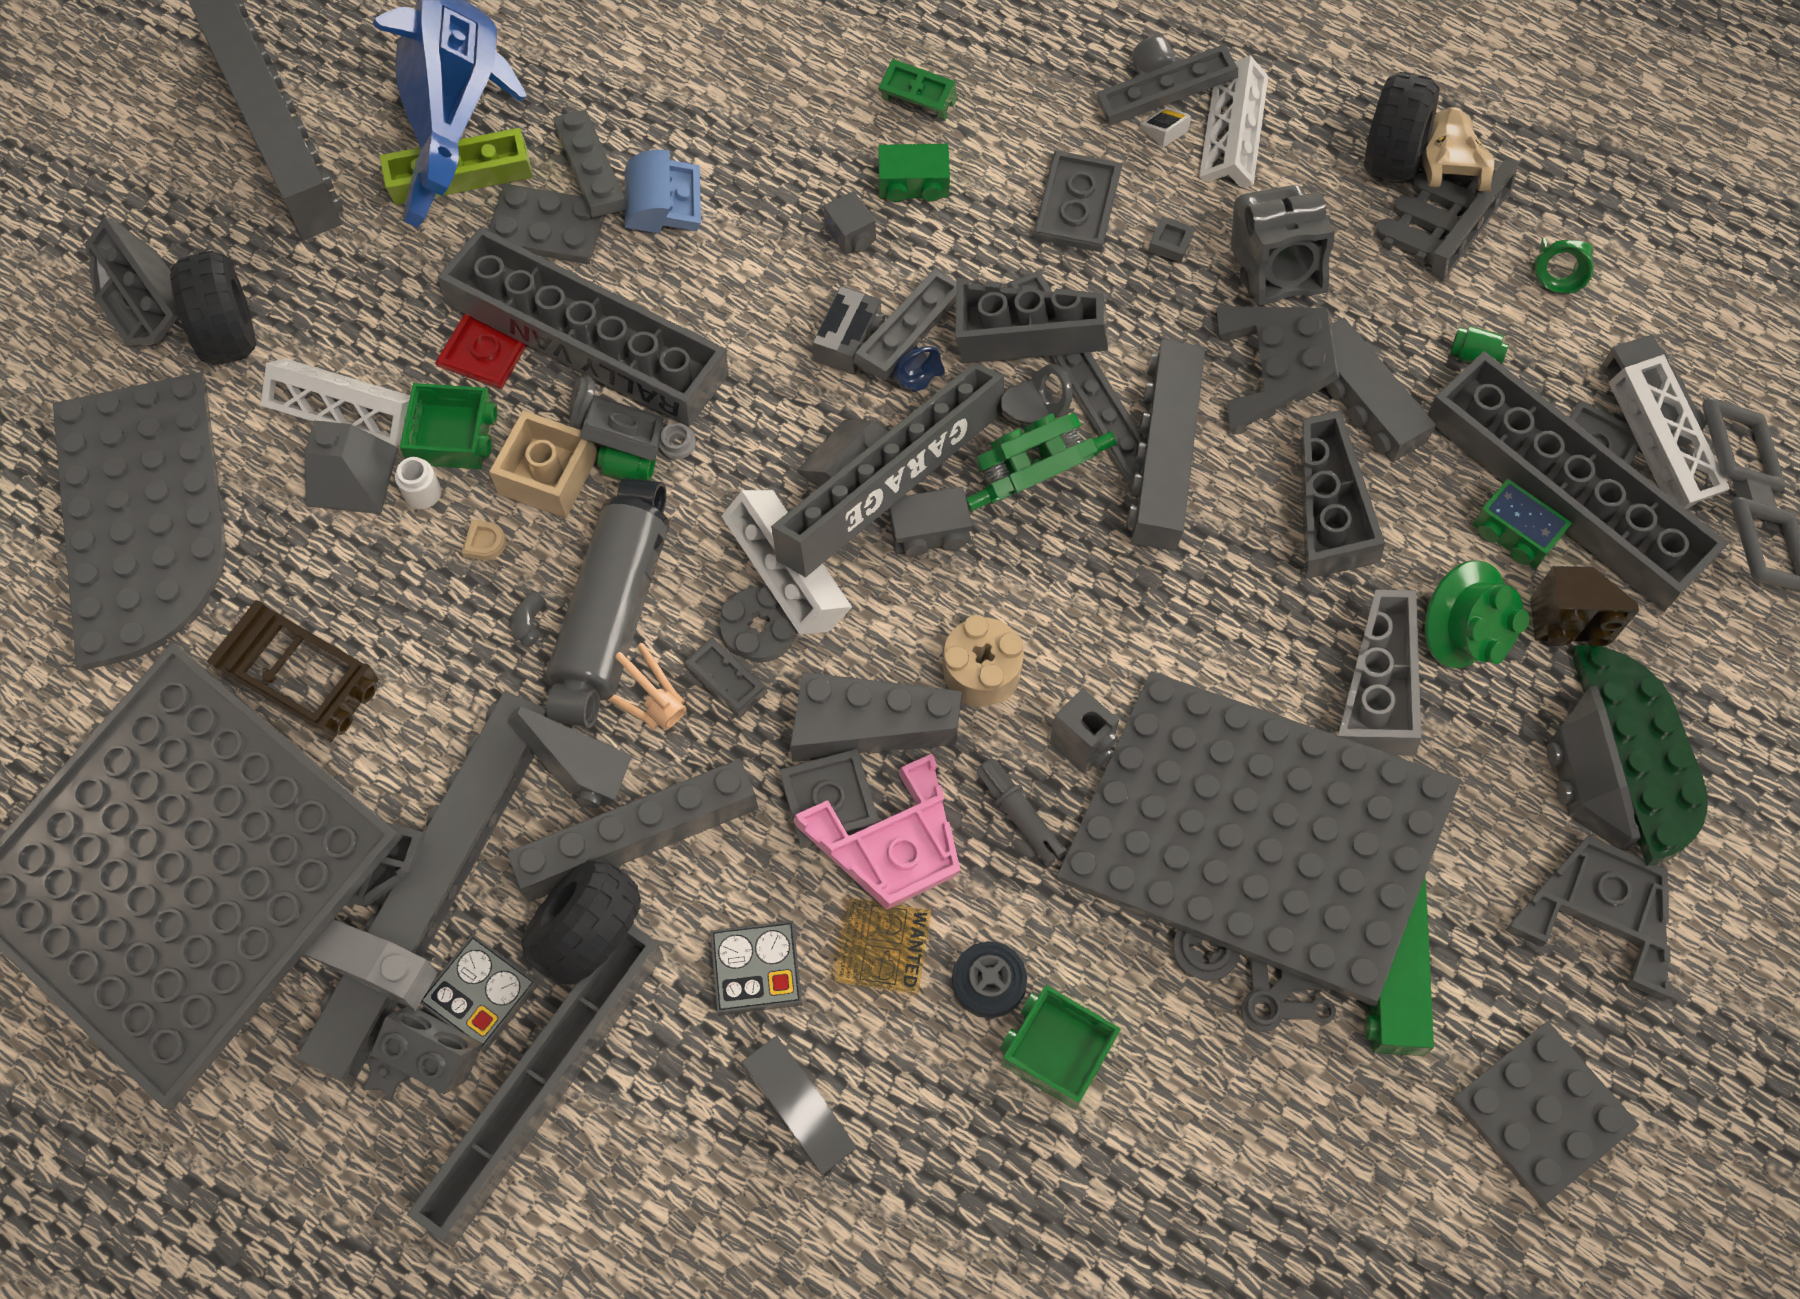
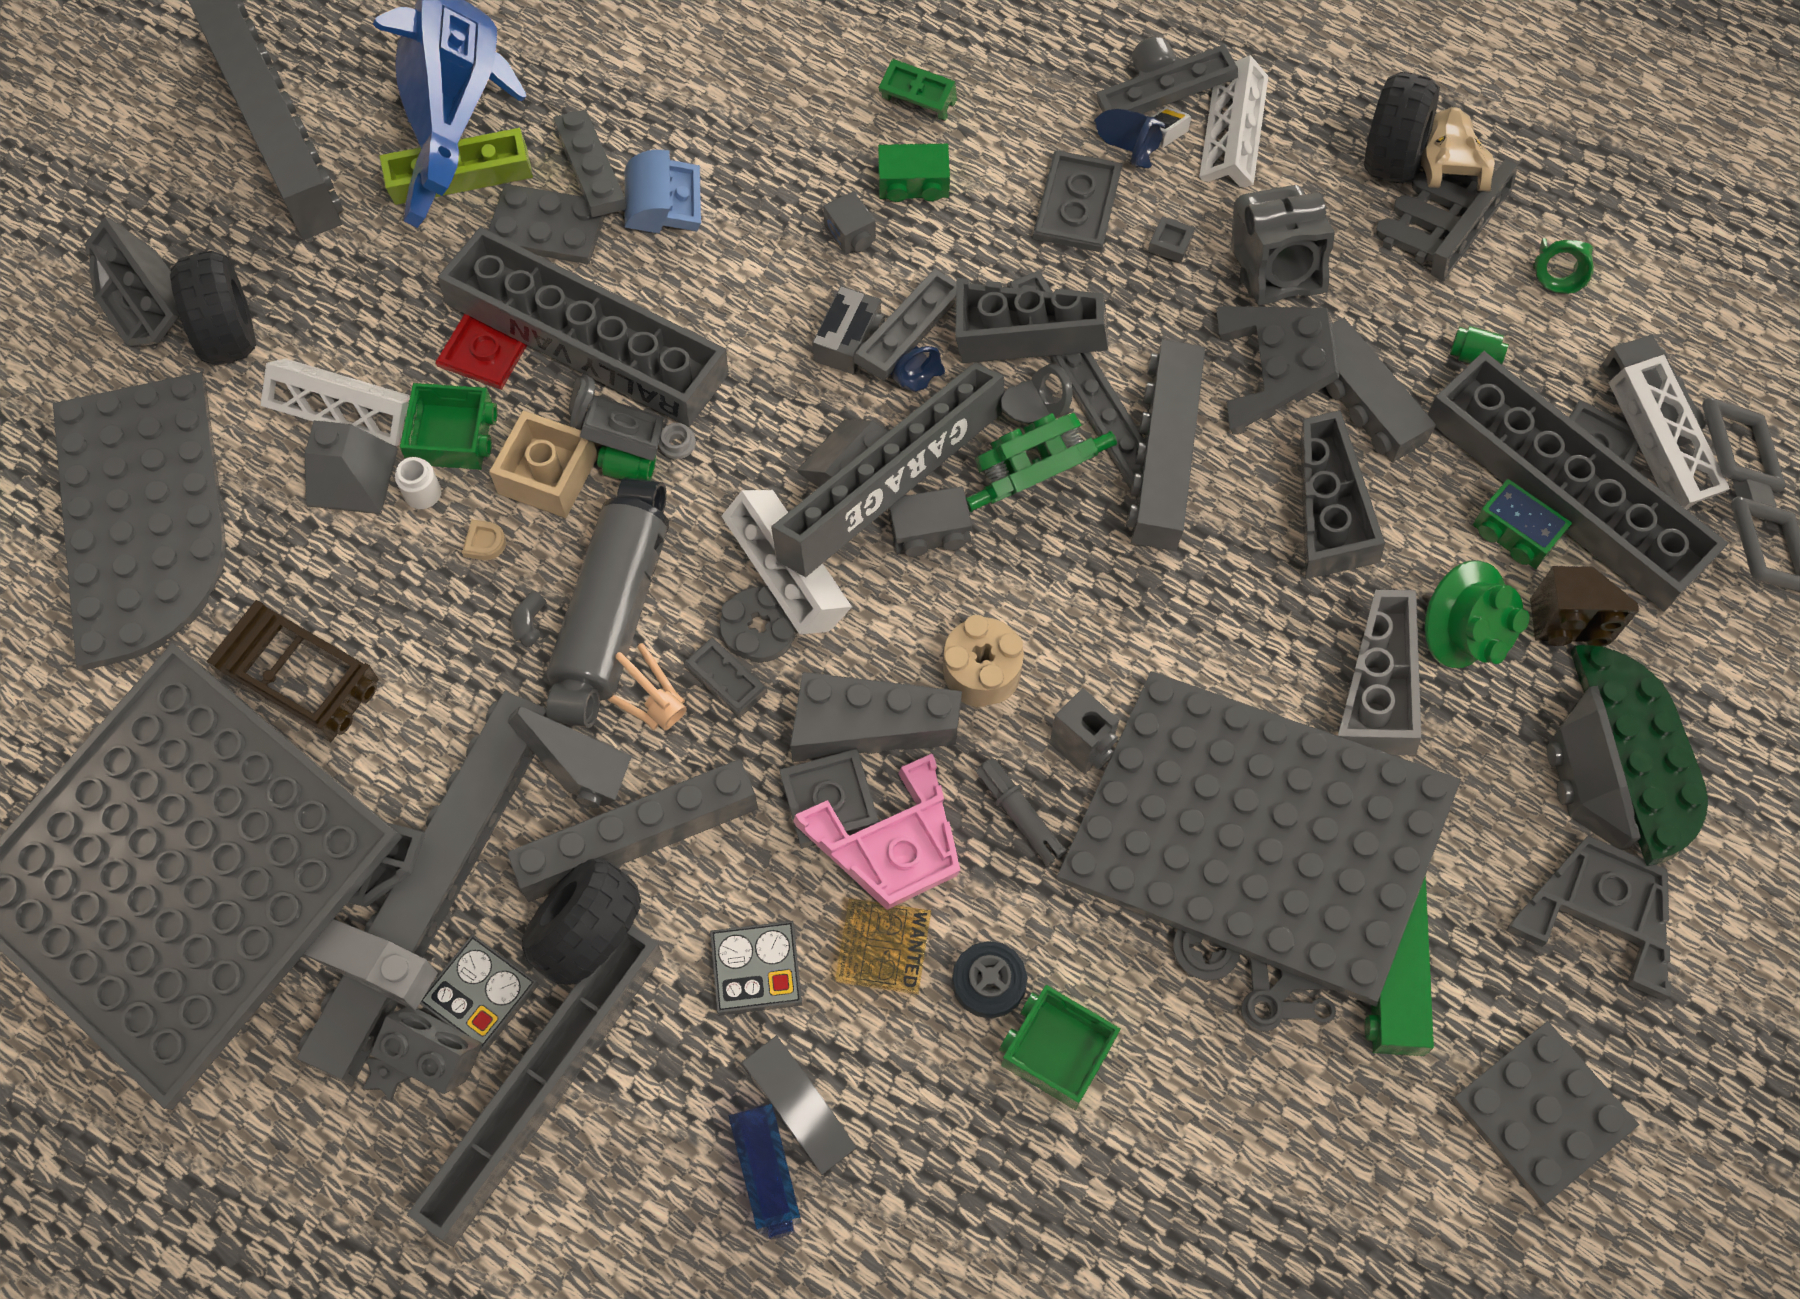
none -> clear blue slope [728,1104,802,1239]
none -> dark blue piece [1094,109,1165,169]

